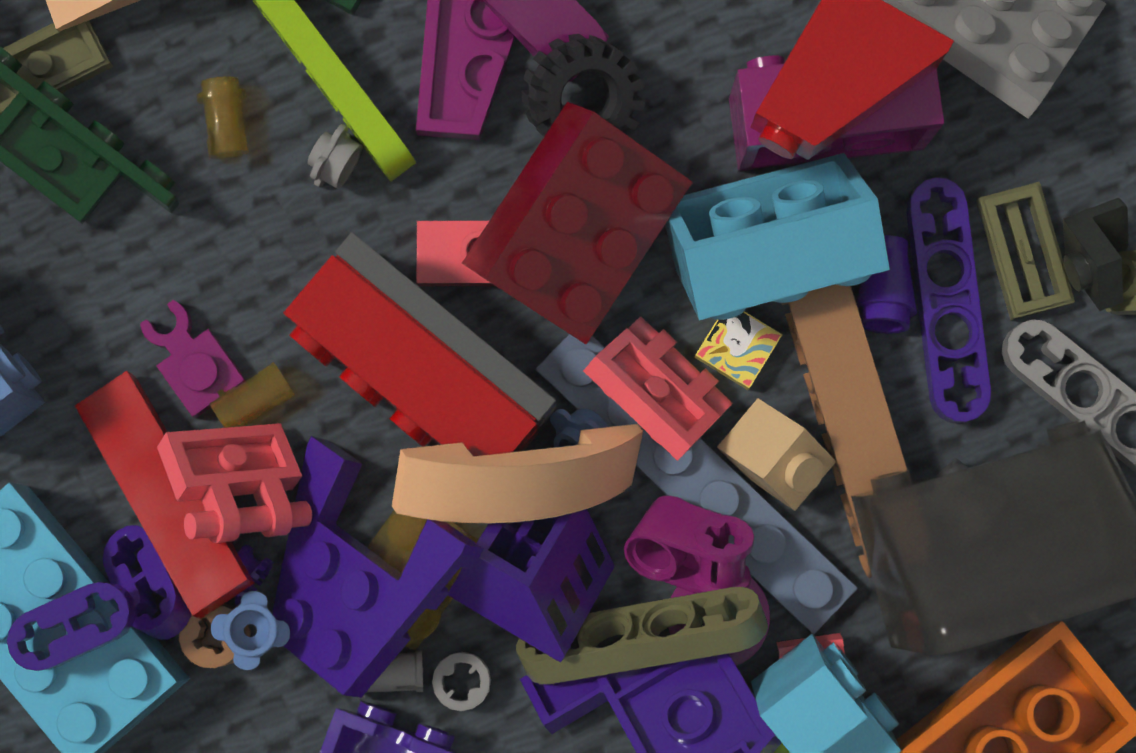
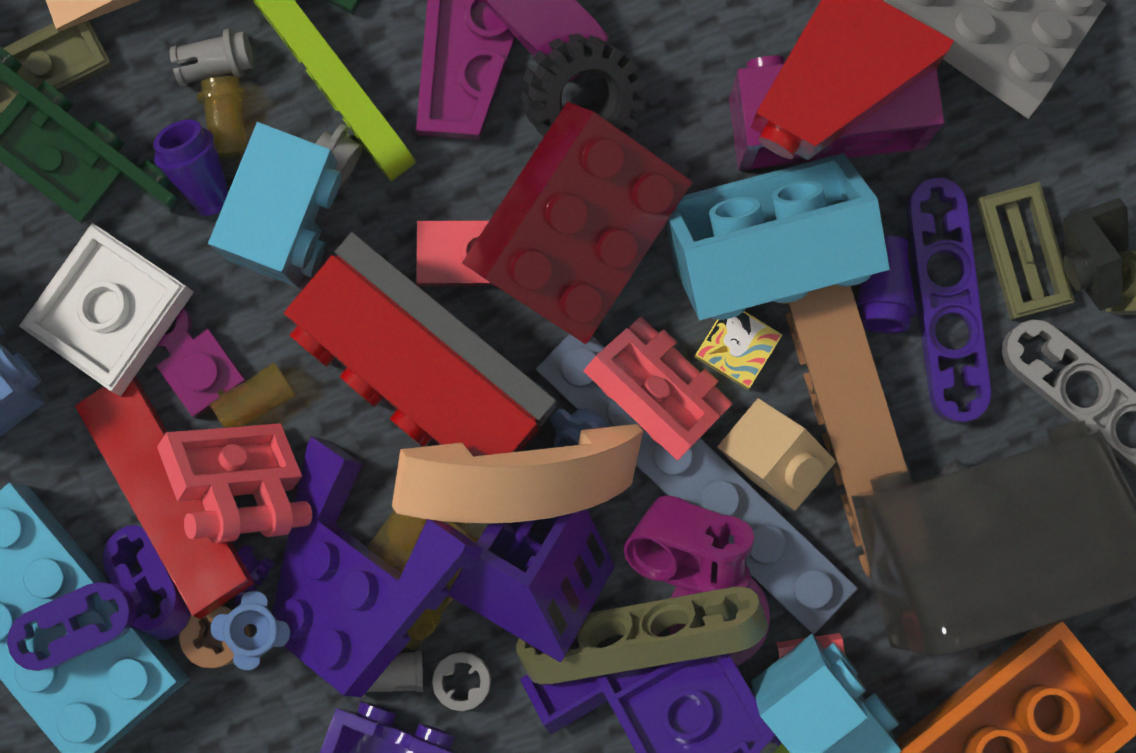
none -> white tile [19,223,194,396]
none -> dark purple cone [153,119,229,216]
none -> light grey pin [170,28,254,86]
none -> medium azure brick [208,122,342,288]

